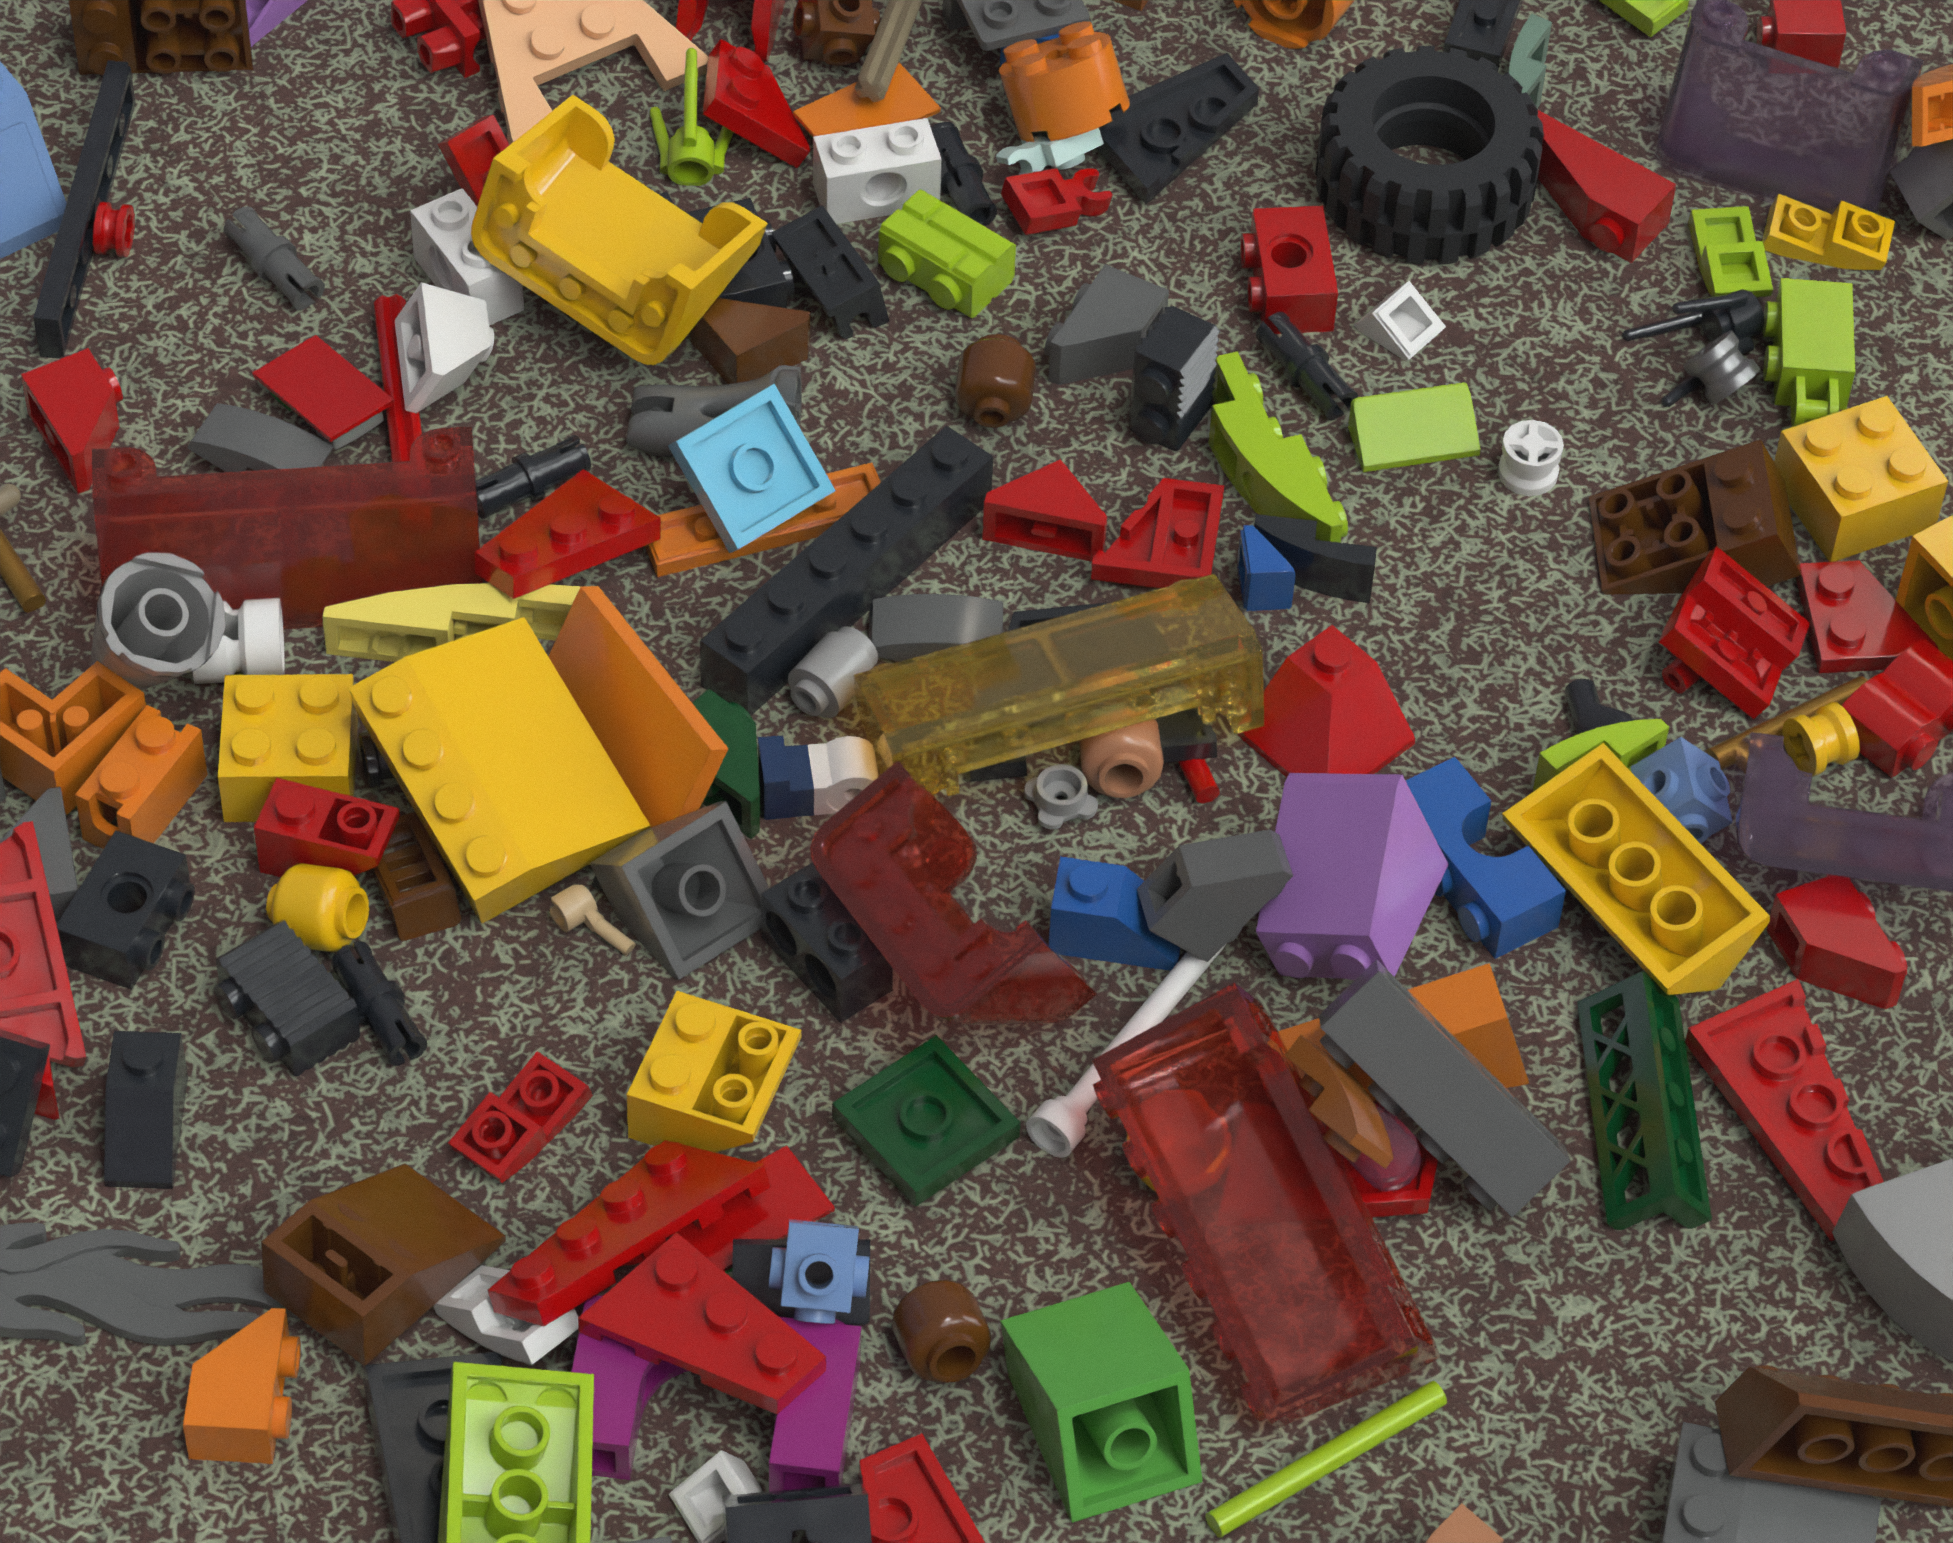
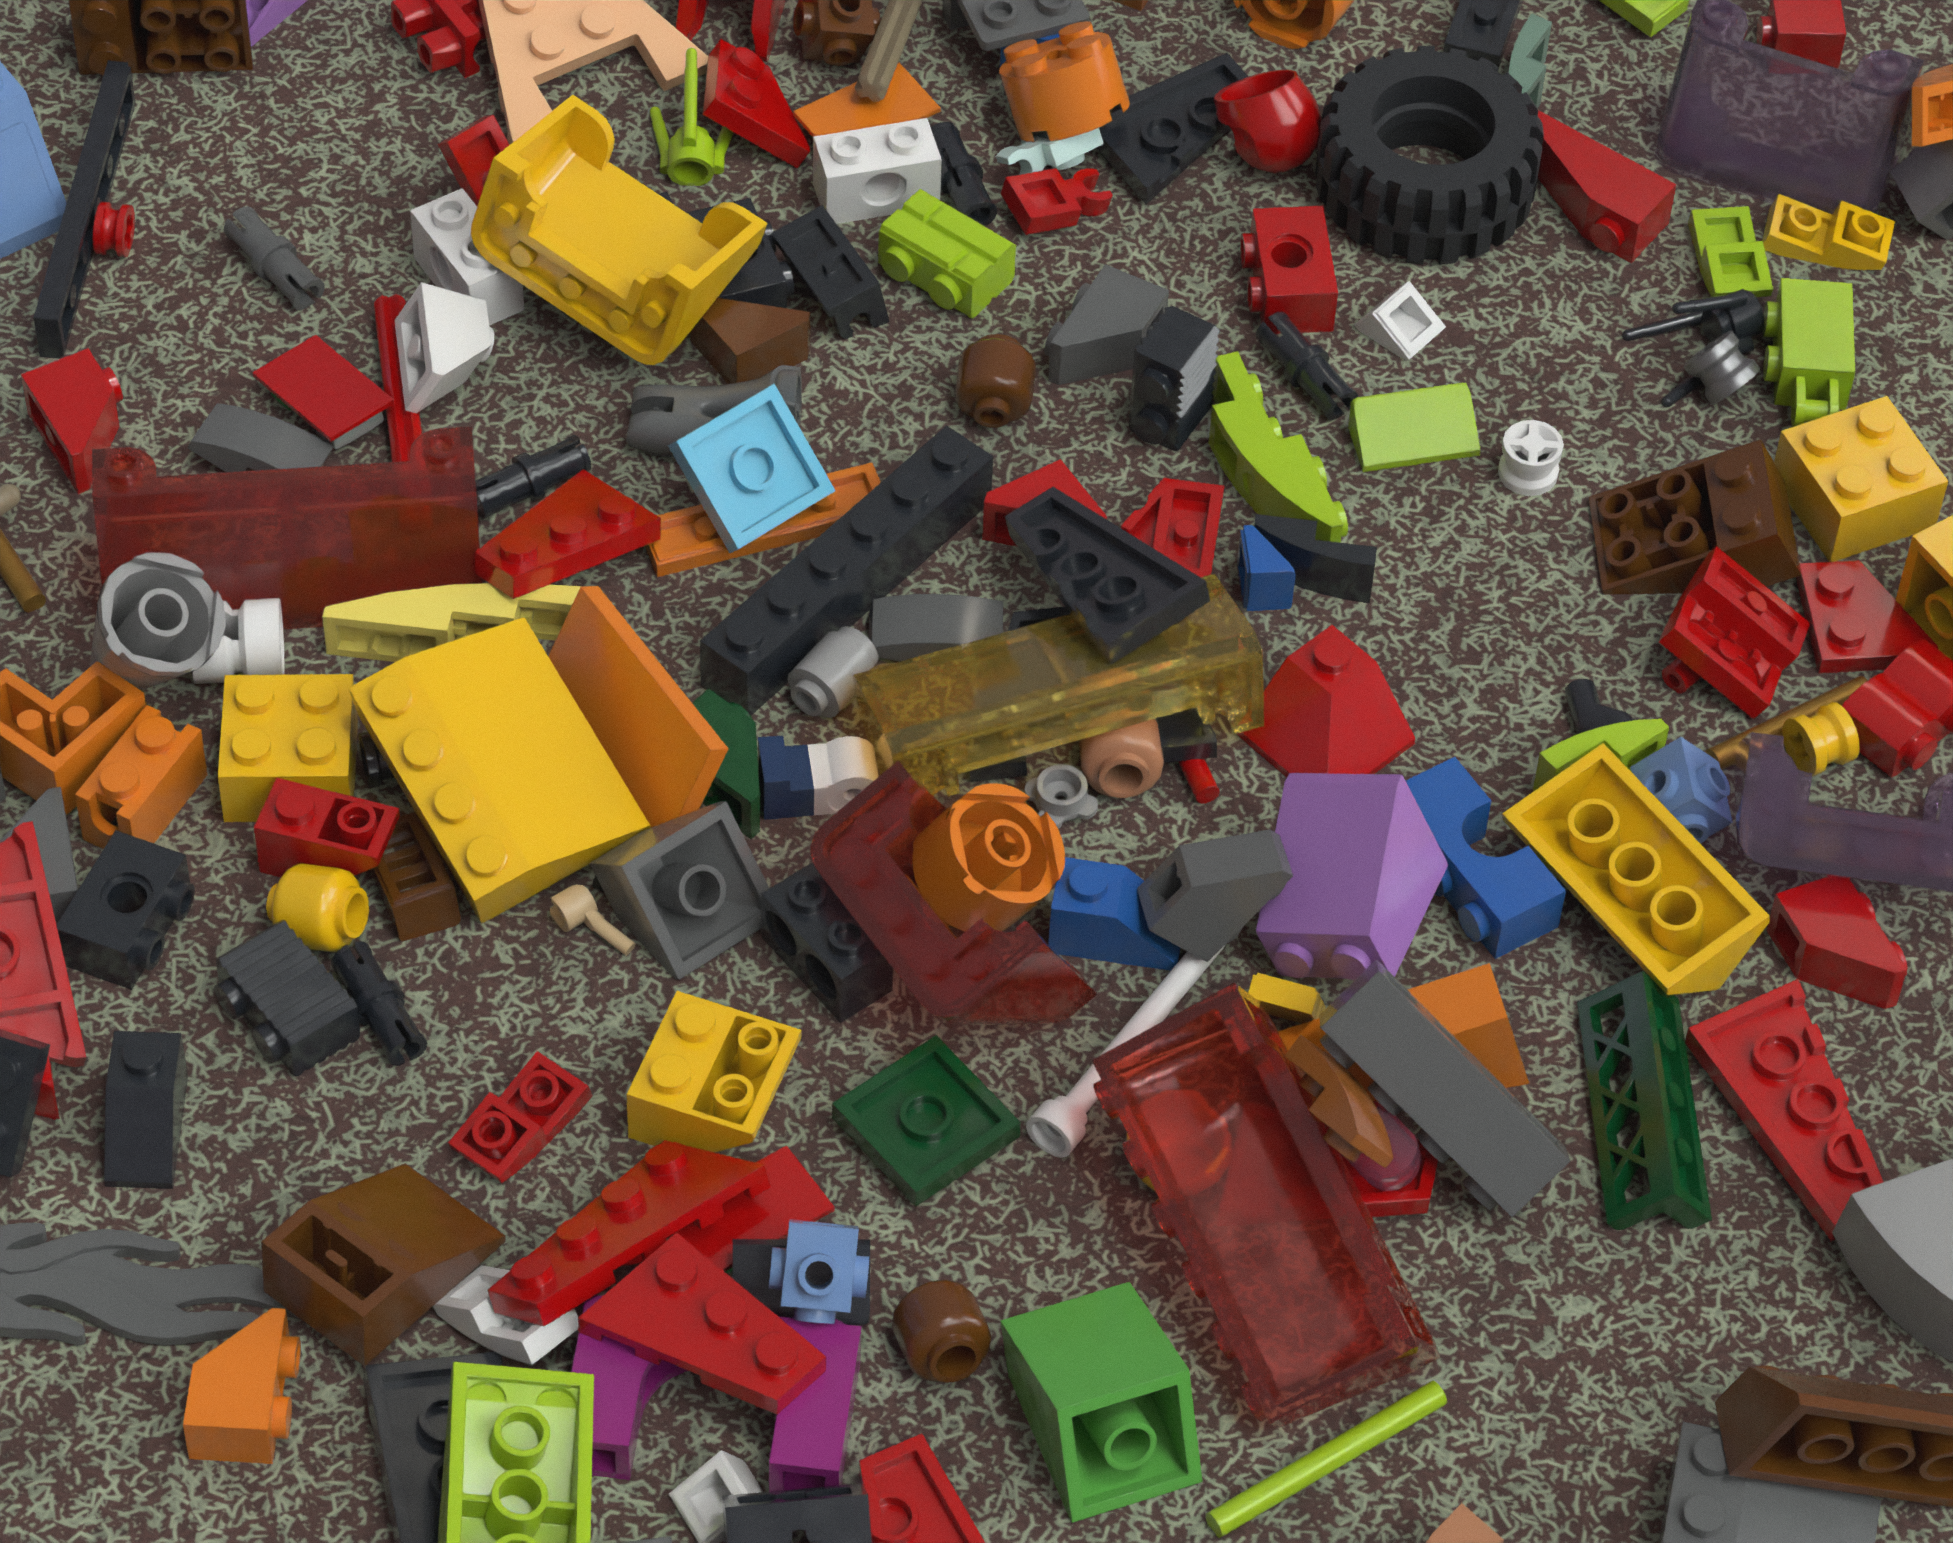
none -> orange brick [913,783,1065,935]
none -> black wing [1005,487,1211,665]
none -> red helmet [1214,70,1322,173]
none -> yellow tile [1247,973,1325,1023]

